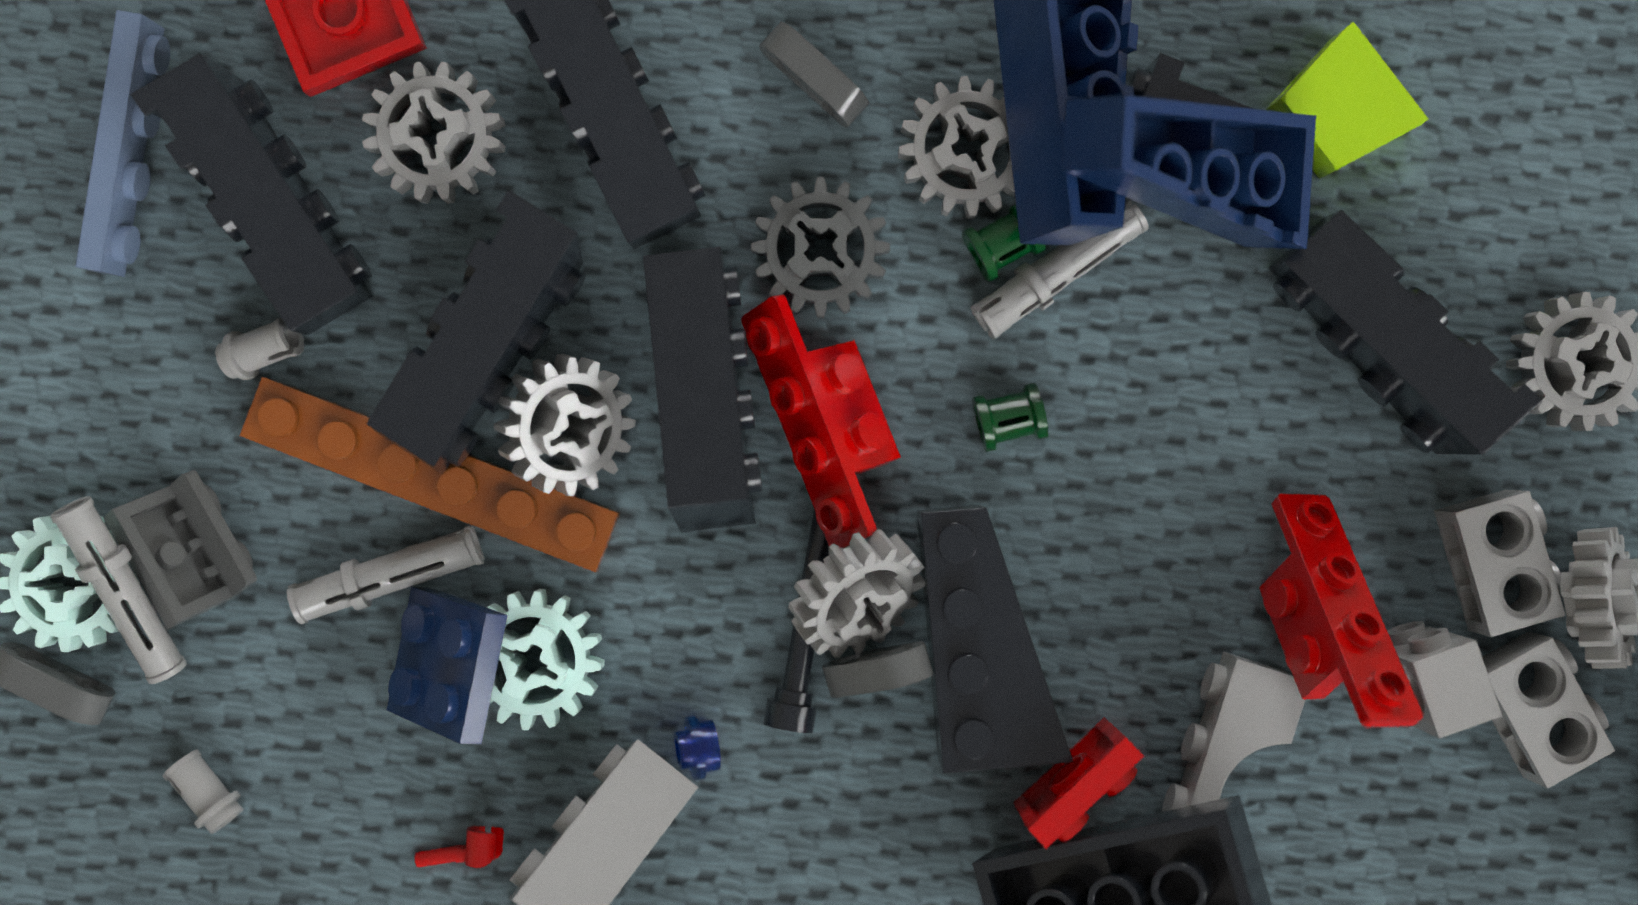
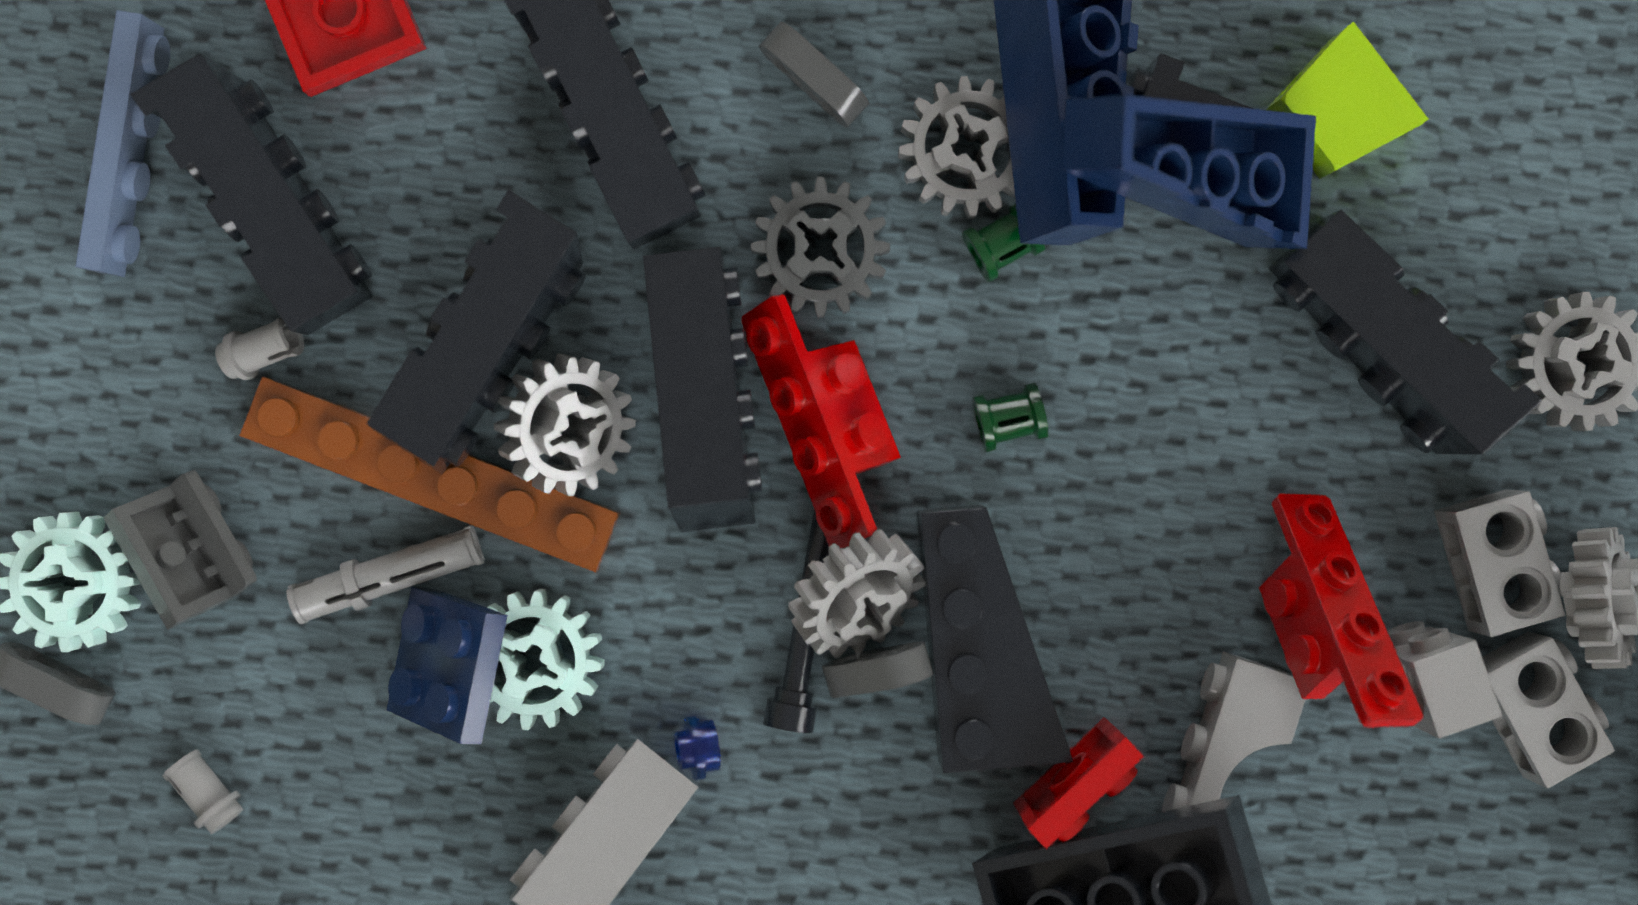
light grey pin [50,496,187,684] -> none
light grey gear [362,62,506,204] -> none
red hand [414,825,504,868] -> none
light grey pin [970,197,1149,340] -> none

